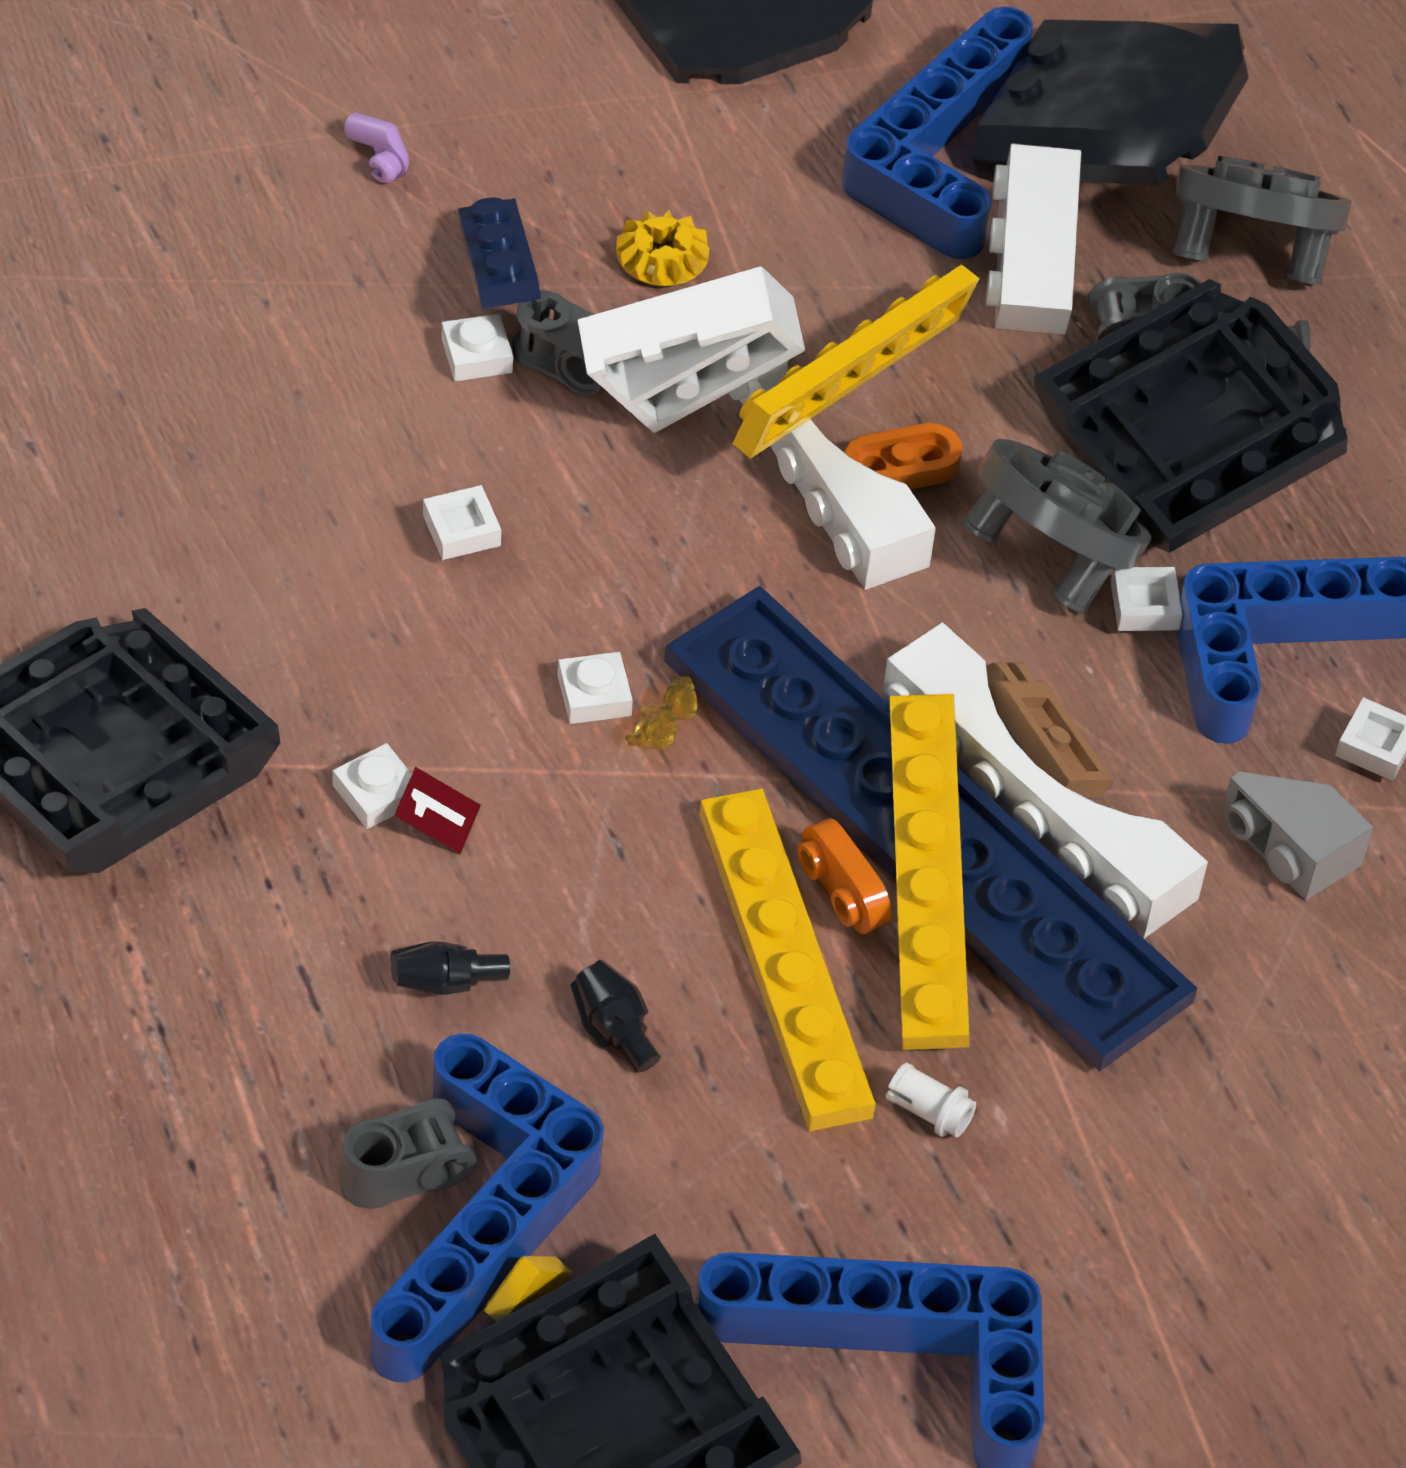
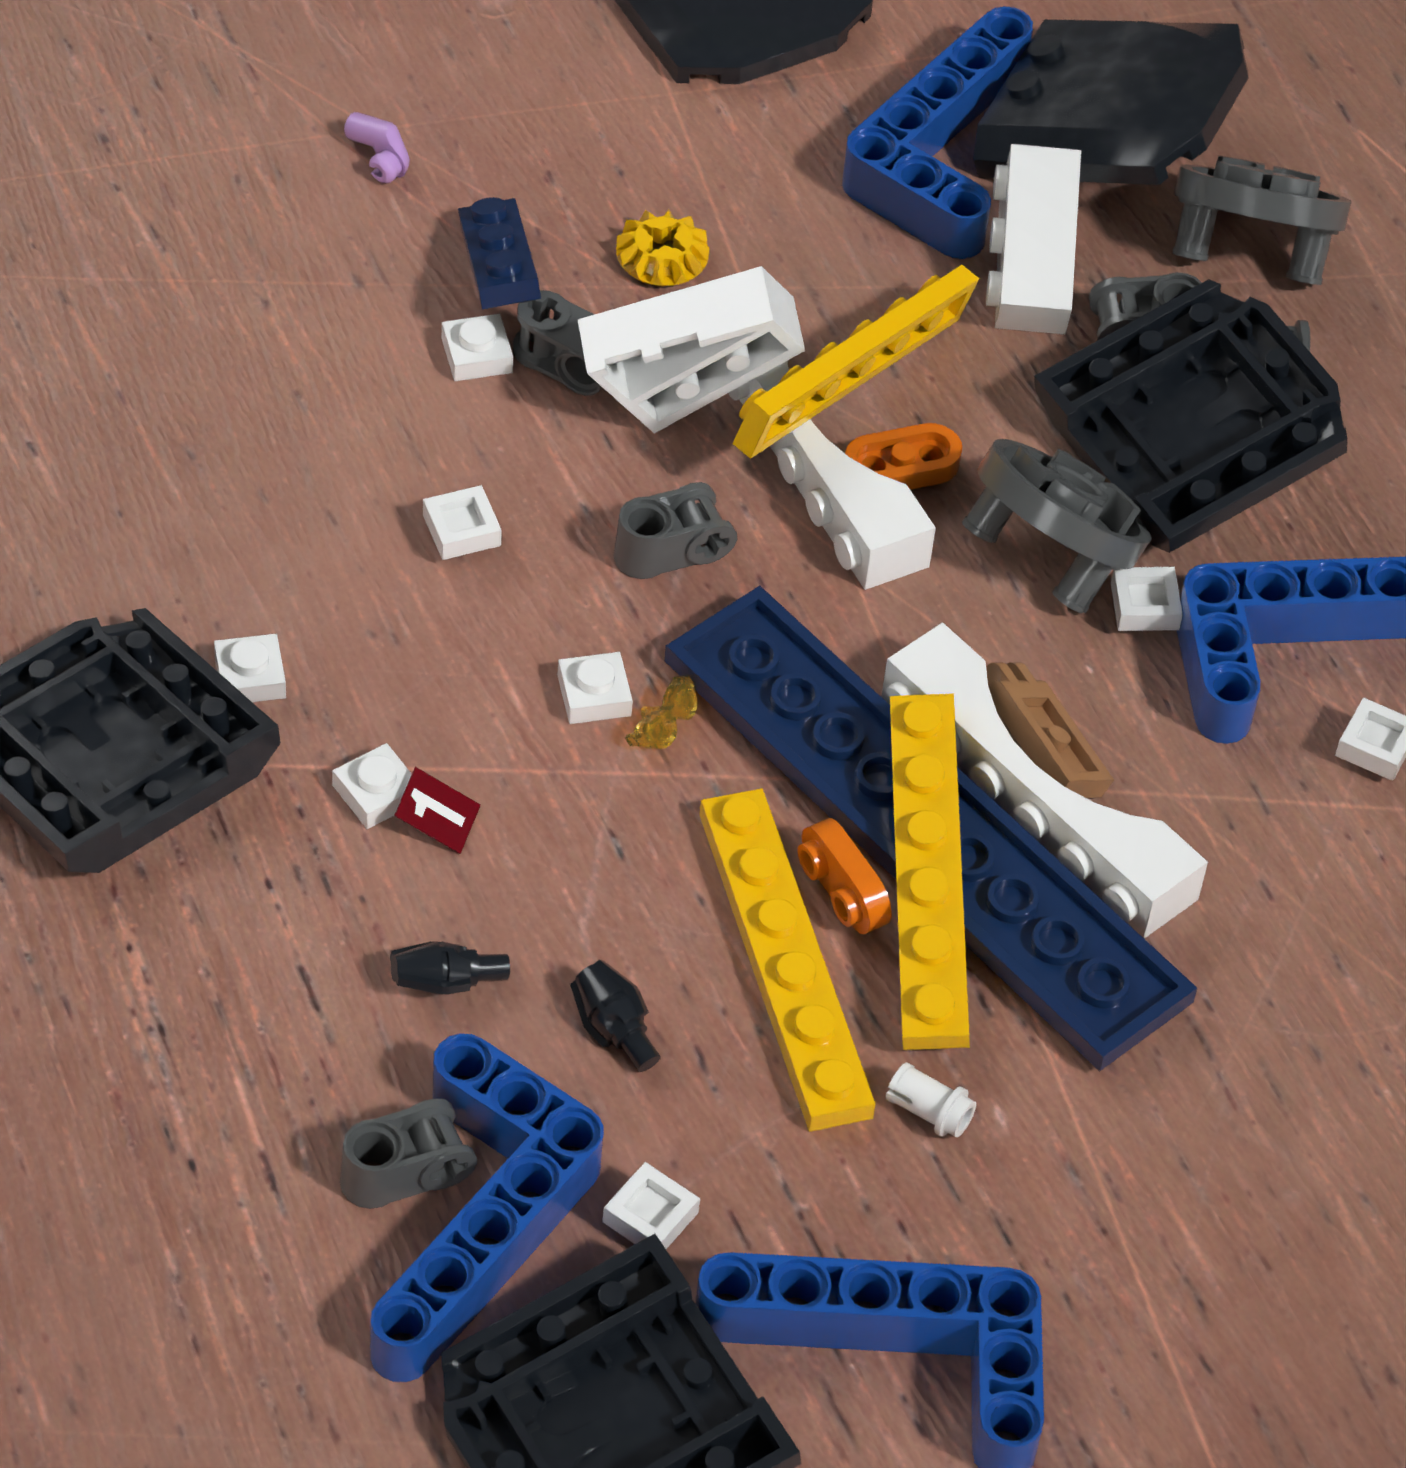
yellow tile [484,1256,572,1322] -> none
light grey slope [1221,772,1374,901] -> none
none -> white plate [214,634,286,702]
none -> white plate [602,1162,700,1249]
none -> dark grey piece [613,482,738,579]

